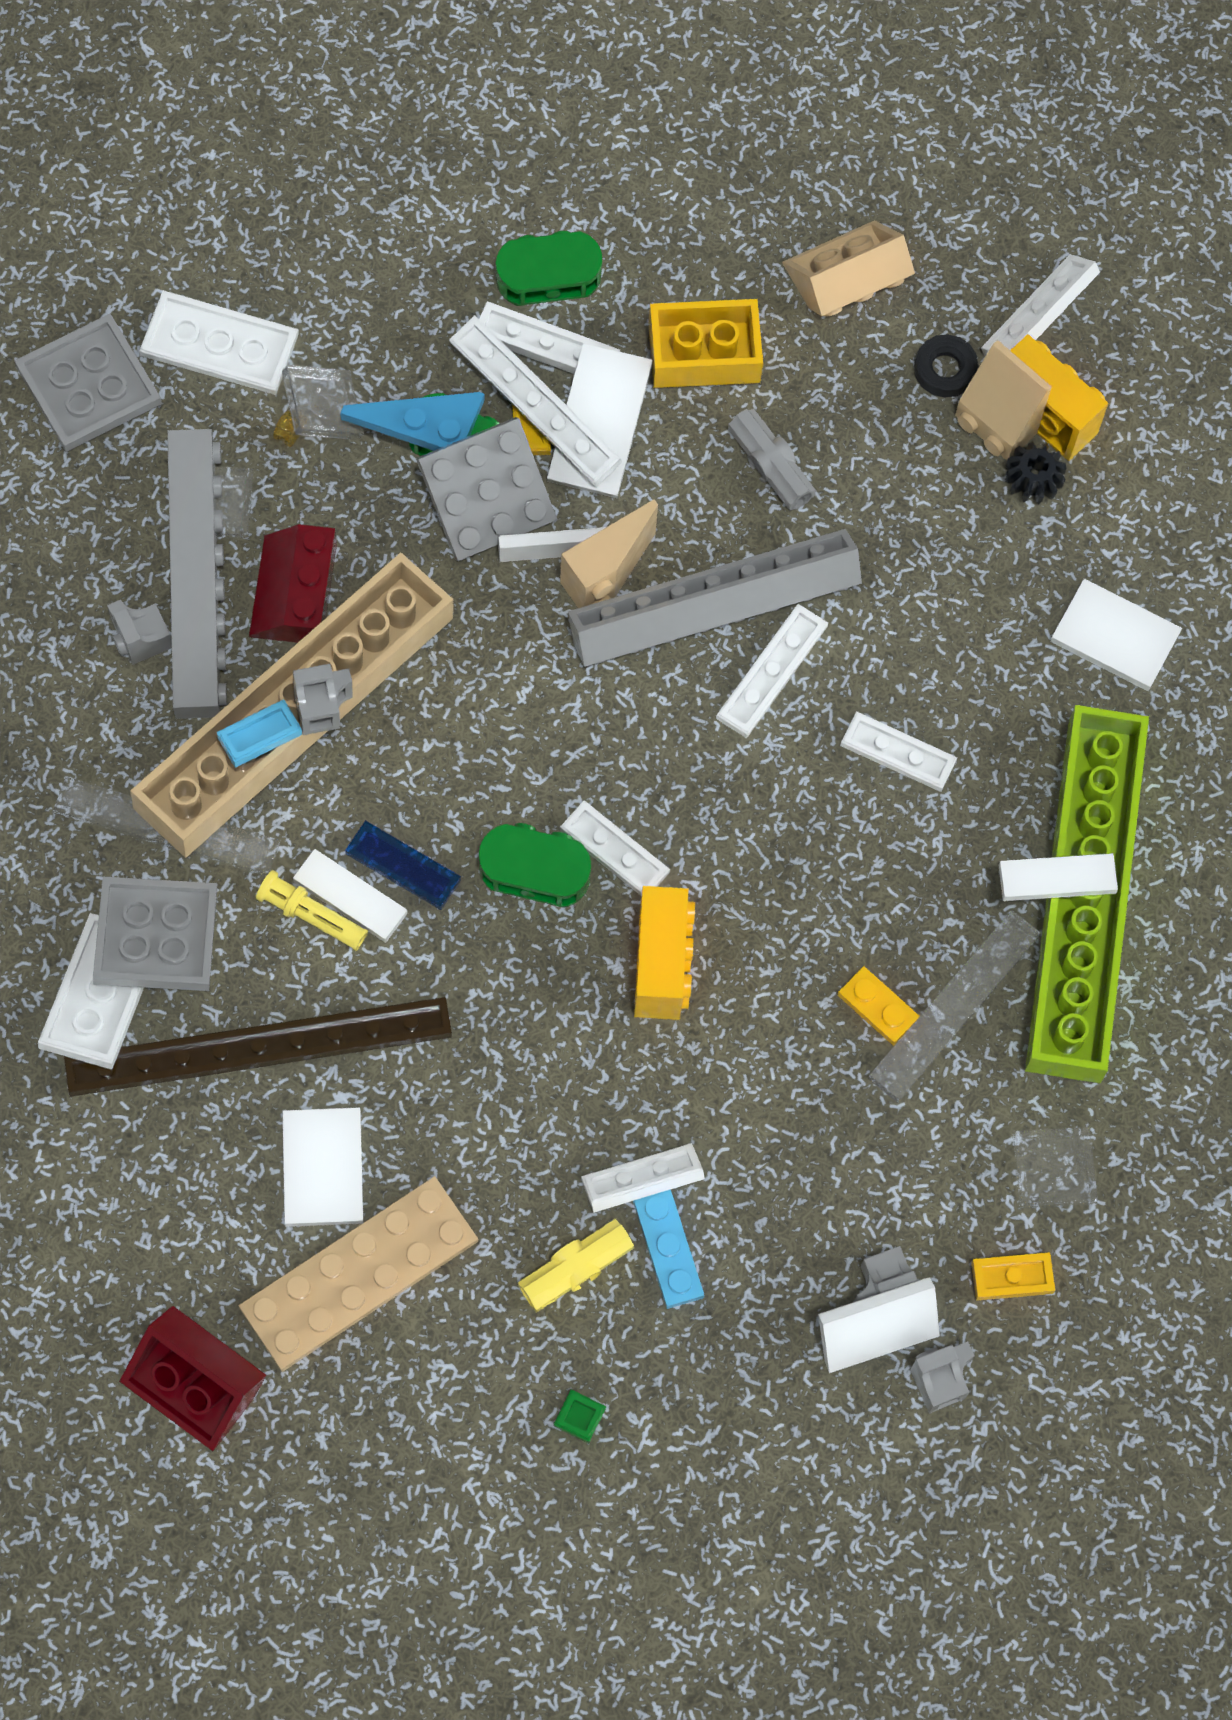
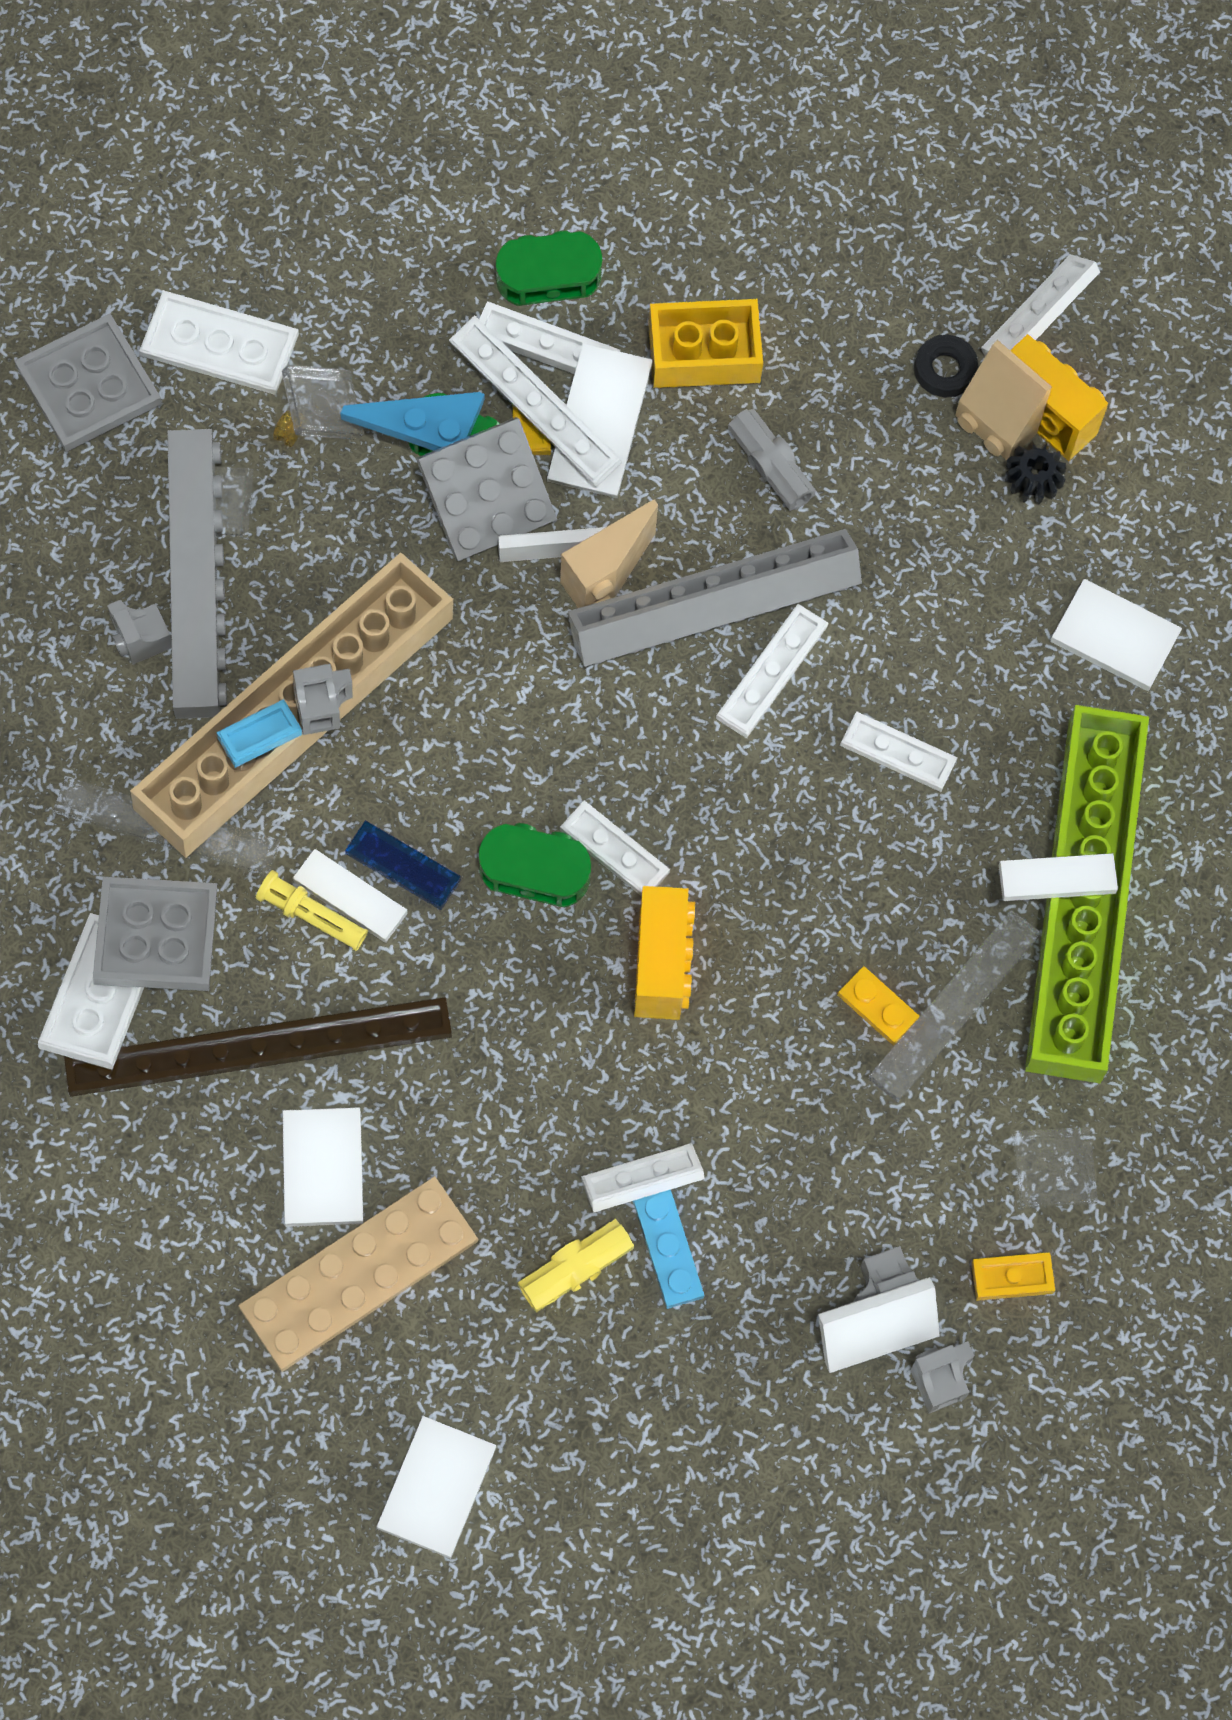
dark red slope [119,1306,267,1451] -> none
dark red slope [249,524,337,643] -> none
green tile [553,1389,606,1444] -> none
tan slope [782,220,915,316] -> none
none -> white tile [377,1416,496,1559]

